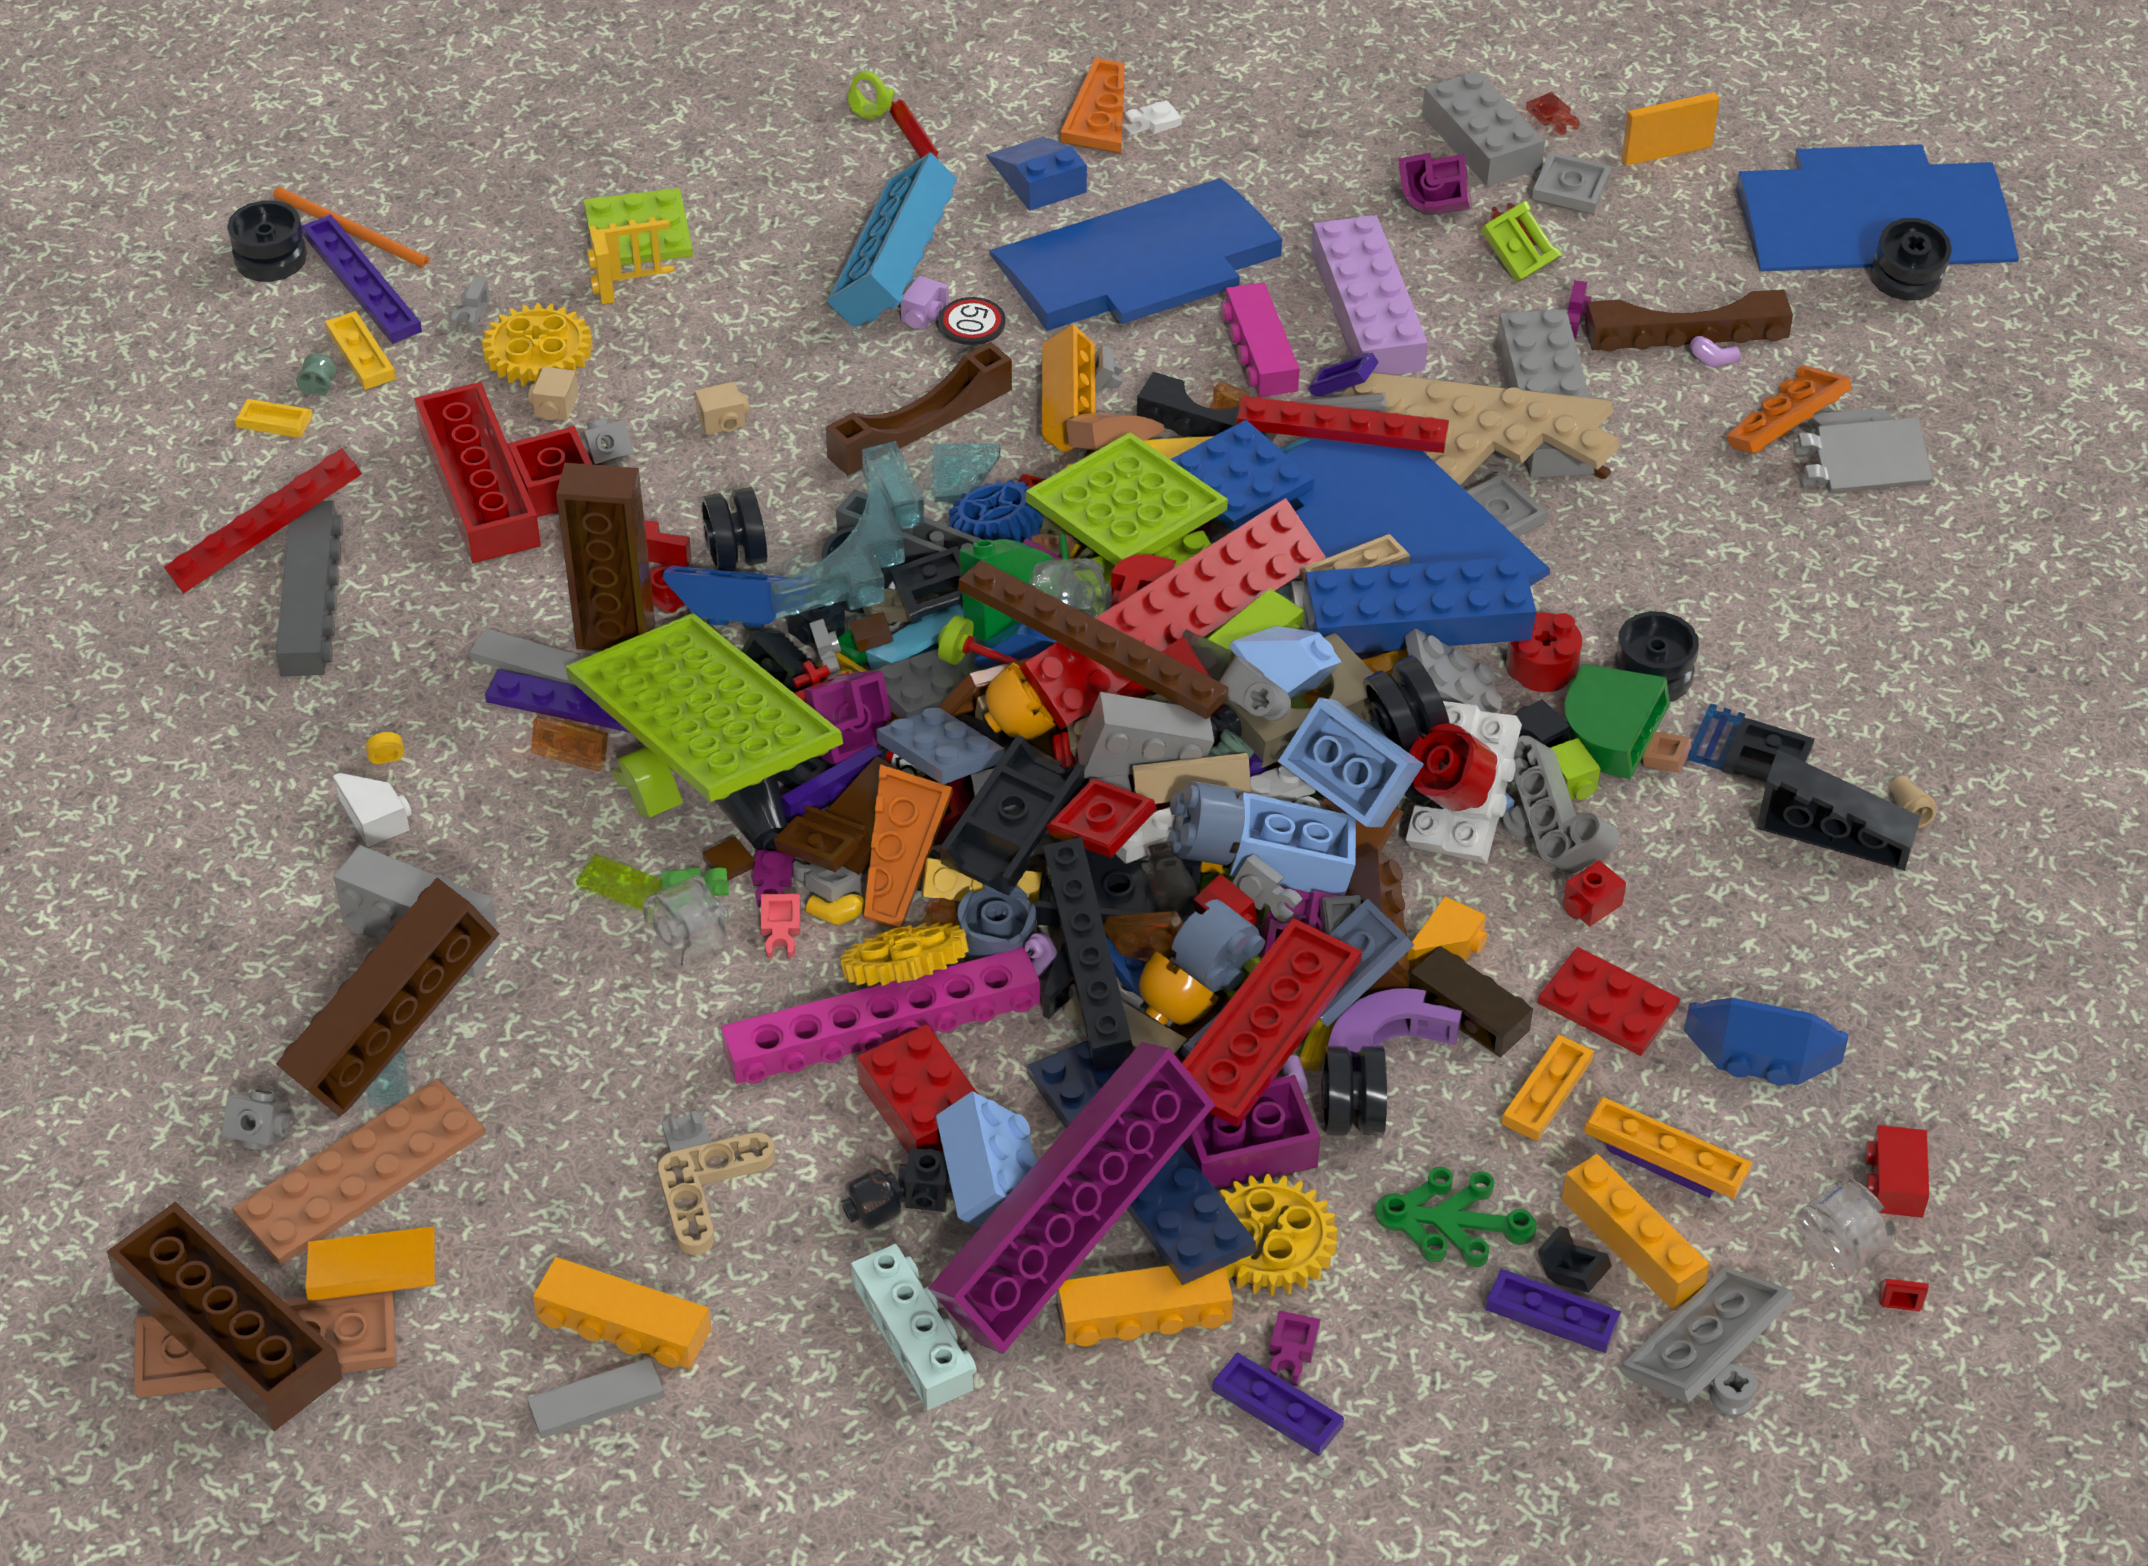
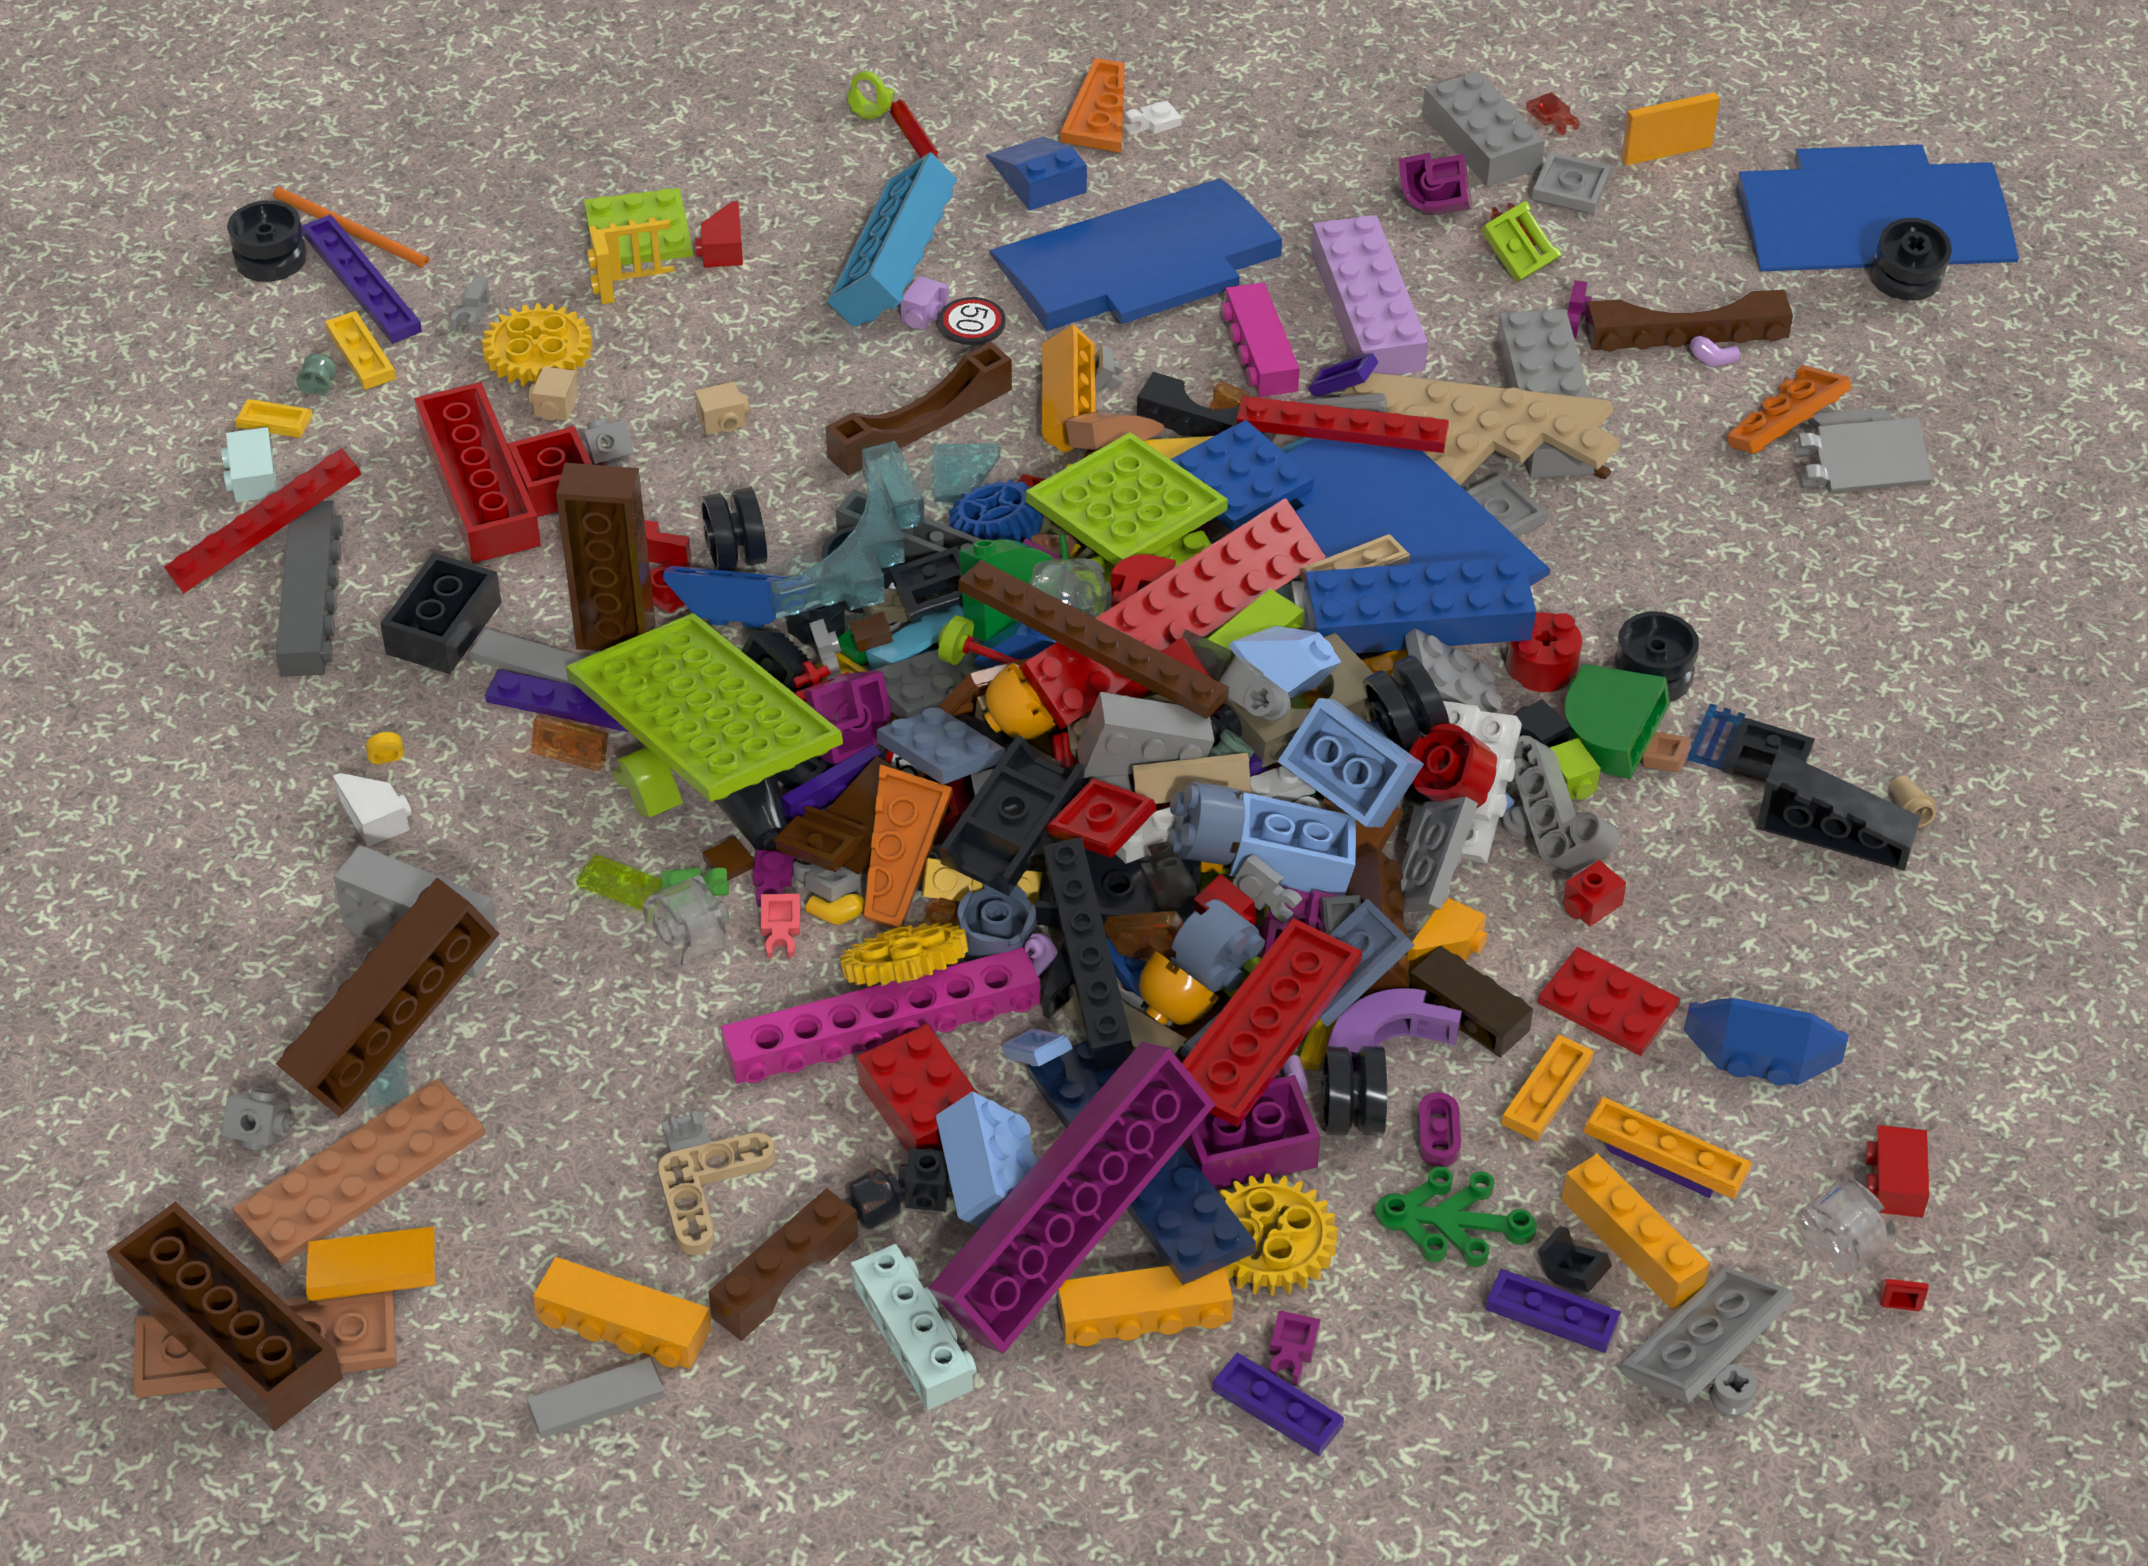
none -> light aqua brick [221,427,277,502]
none -> black brick [380,553,502,674]
none -> red slope [695,201,743,268]
none -> reddish brown arch [708,1188,858,1341]
none -> light blue plate [1001,1029,1073,1066]
none -> light grey plate [1401,797,1478,913]
none -> magenta plate [1417,1092,1461,1167]

